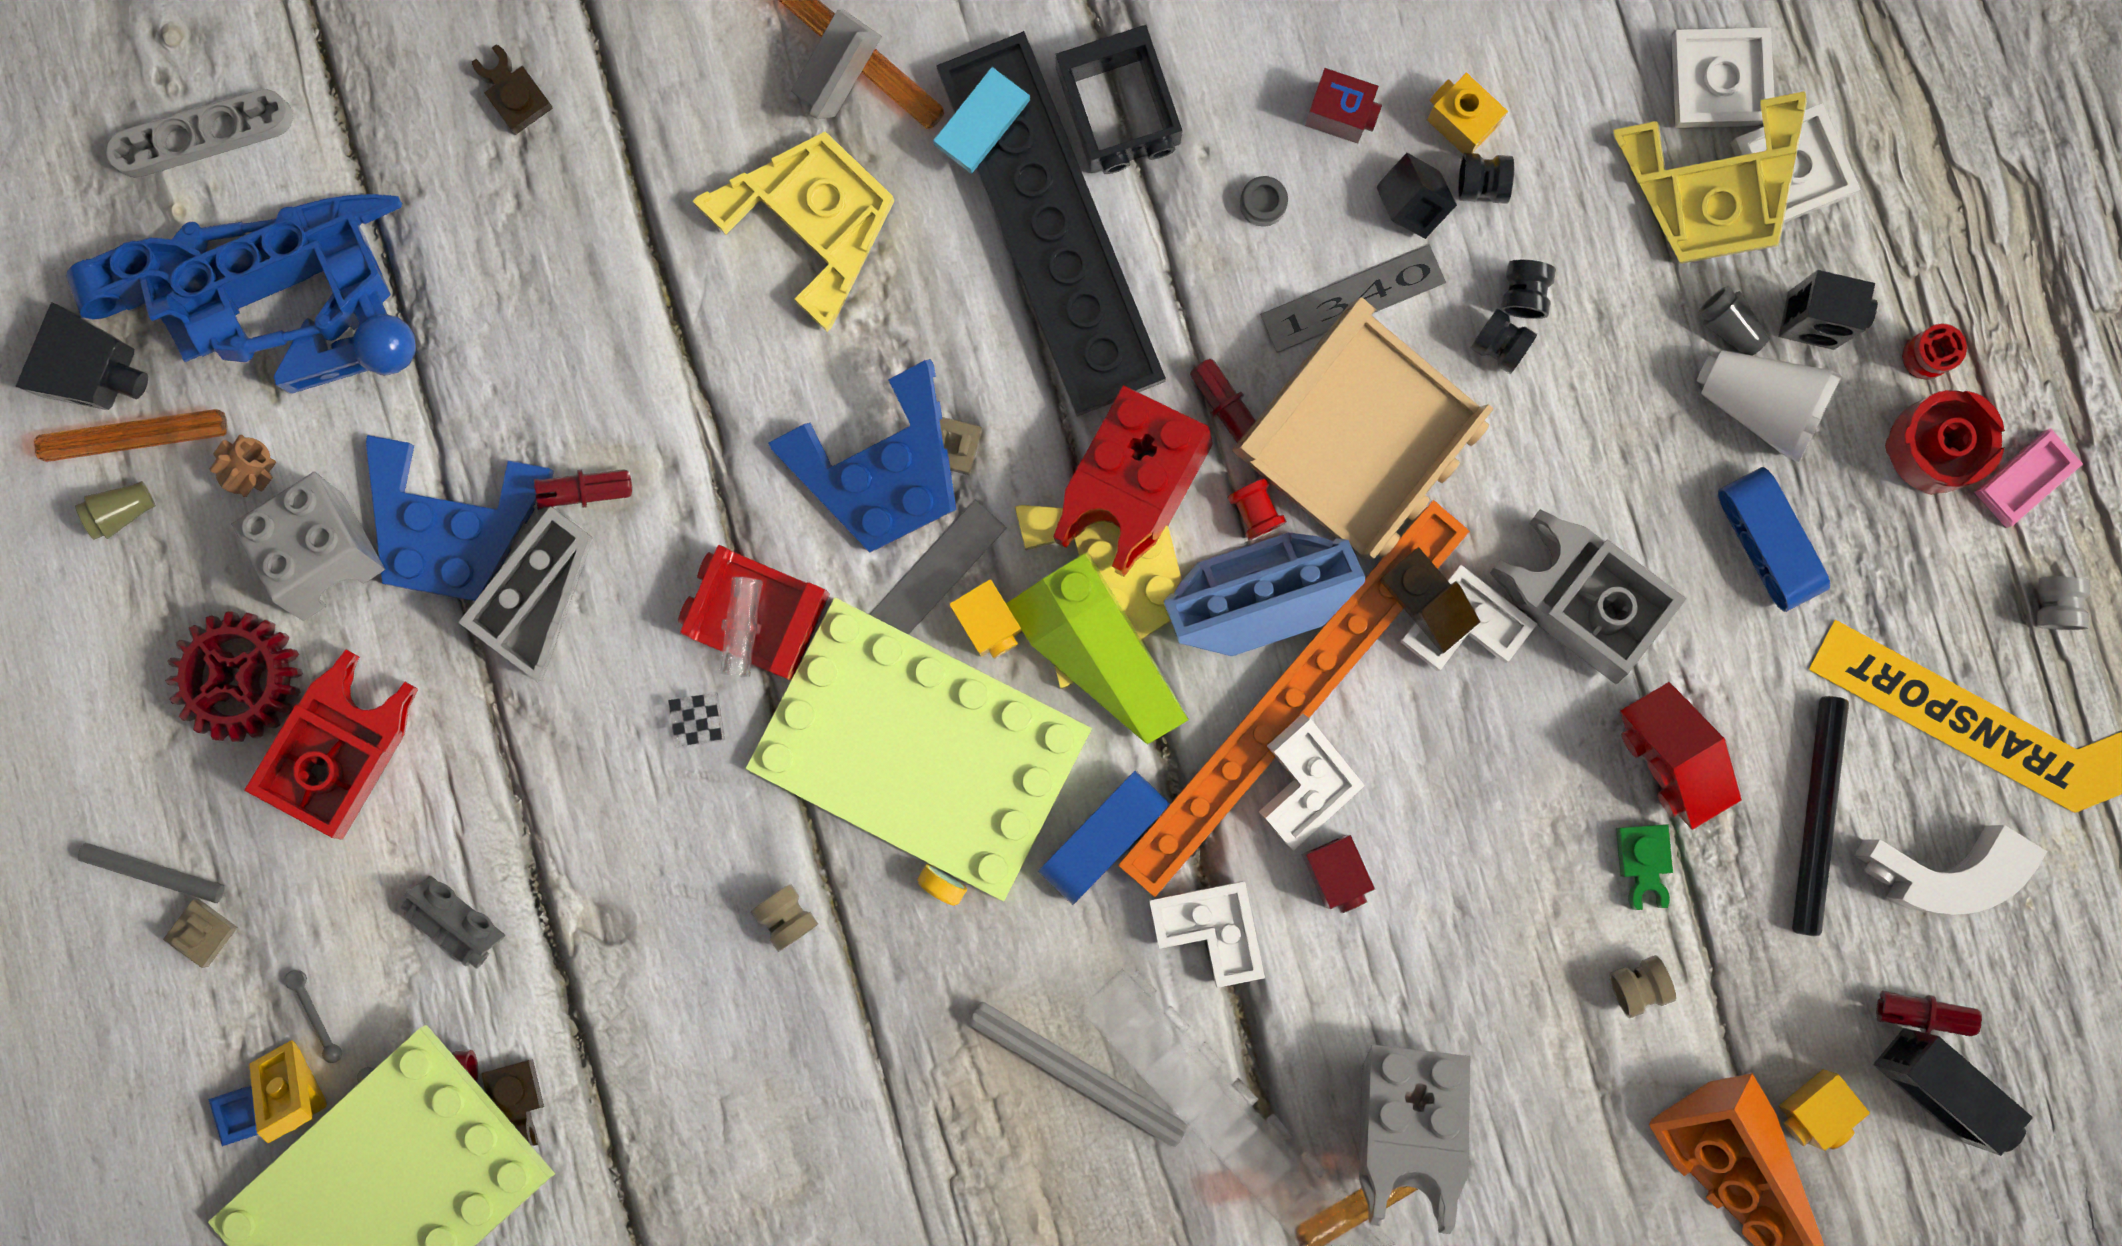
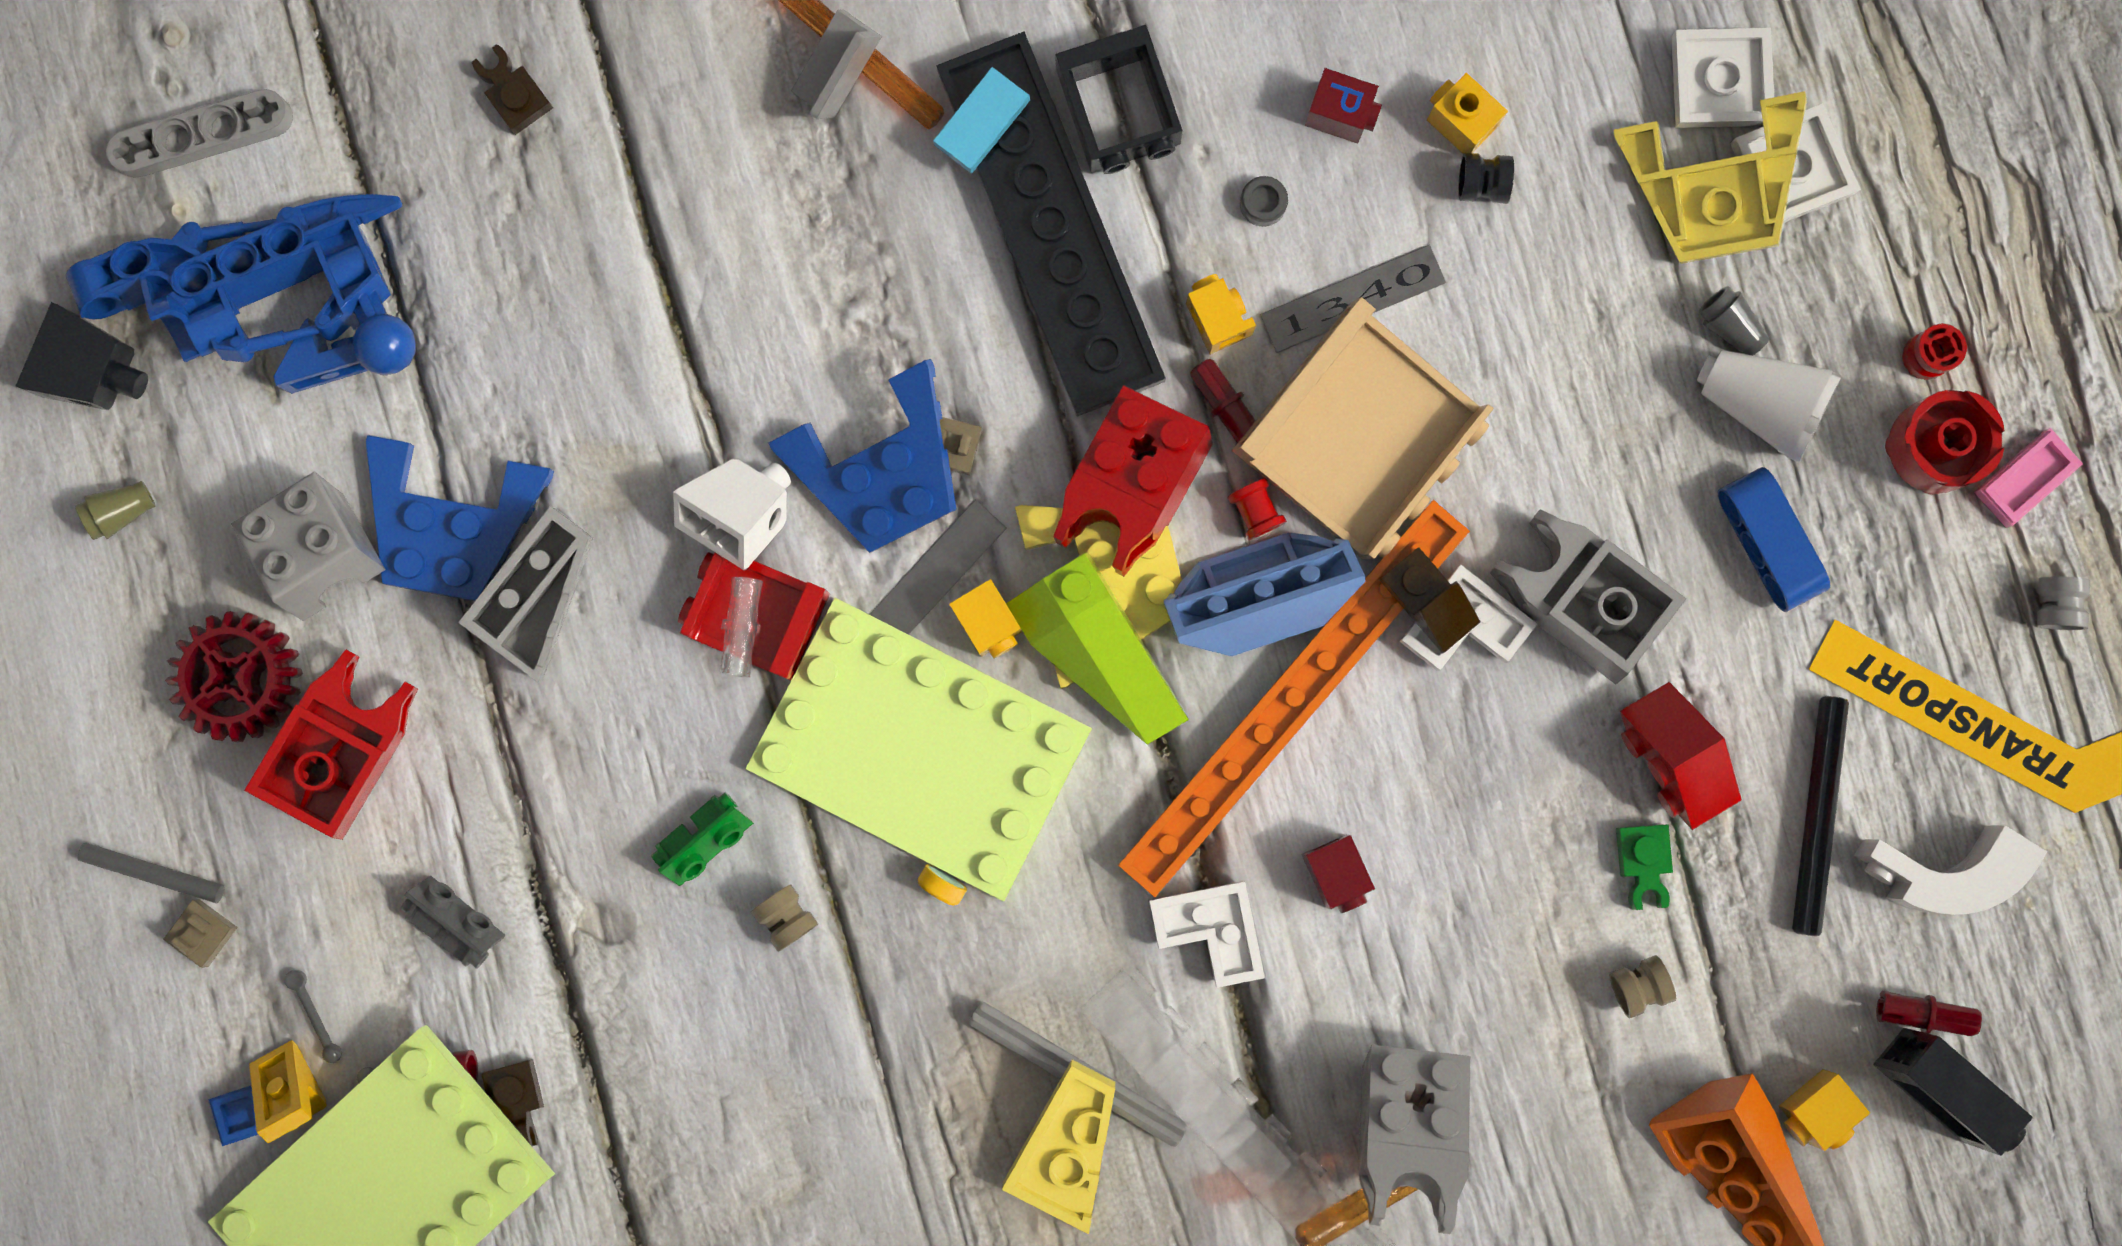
clear orange axle [34,409,228,462] -> none
medium nougat gear [209,435,276,497] -> none
dark red axle [533,469,632,510] -> none
tile [668,692,725,748] -> none
light yellow wing [693,132,894,332] -> none
blue beam [1038,770,1170,905] -> none
white plate [1259,714,1365,851] -> none
black panel [1377,152,1457,239] -> none
black wheel [1470,308,1537,374] -> none
black wheel [1501,259,1556,319] -> none
black brick [1778,270,1878,350] -> none
none -> green hinge [651,792,754,886]
none -> white torso [673,459,791,570]
none -> light yellow wing [1002,1060,1115,1234]
none -> yellow brick [1186,274,1256,355]

